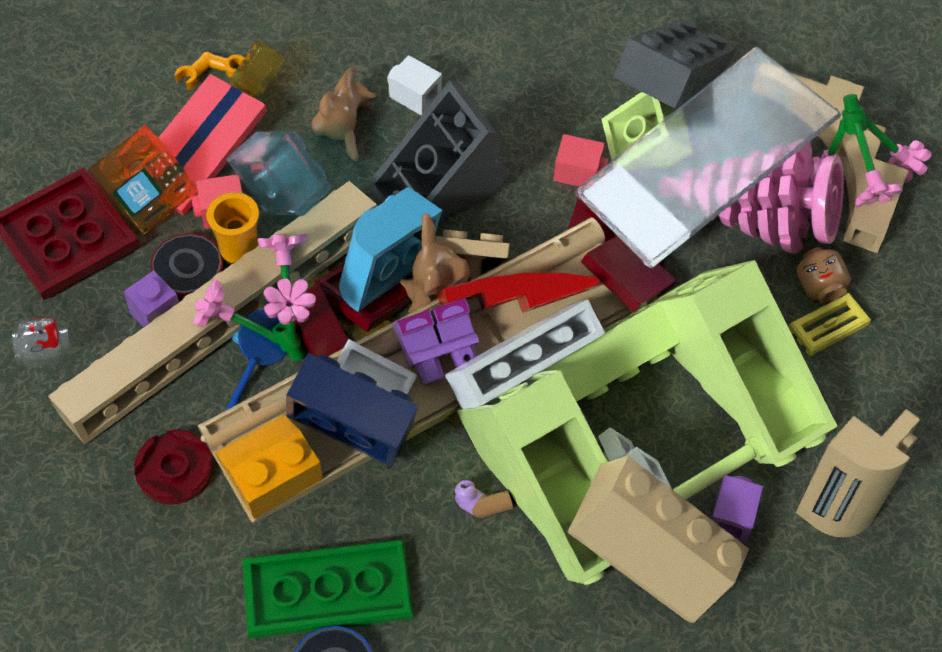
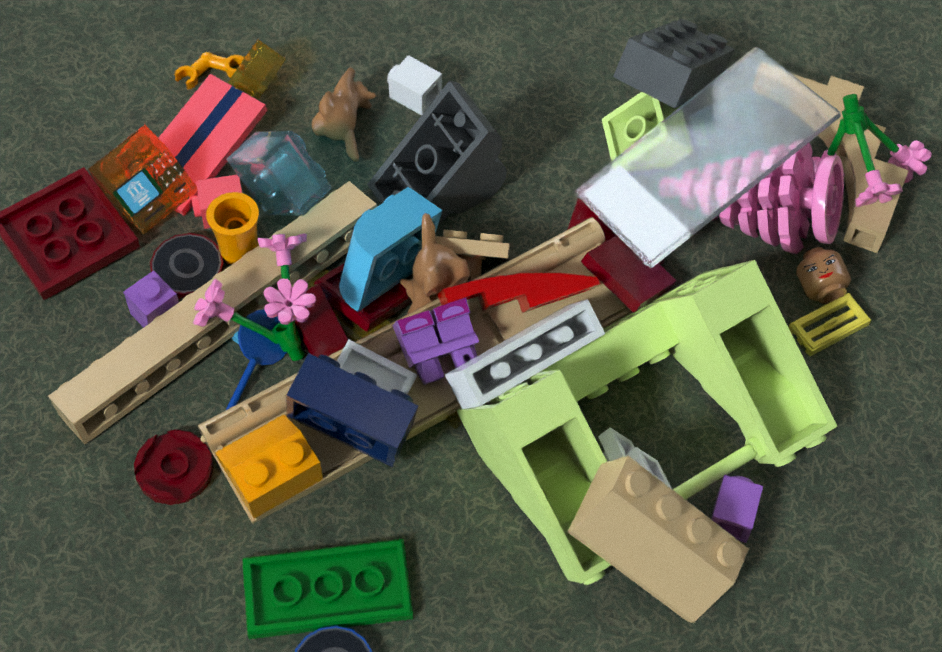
clear head [11,317,70,369] -> none
arm [455,480,513,518] -> none
coral brick [553,134,609,188] -> none
tan brick [796,409,920,537] -> none

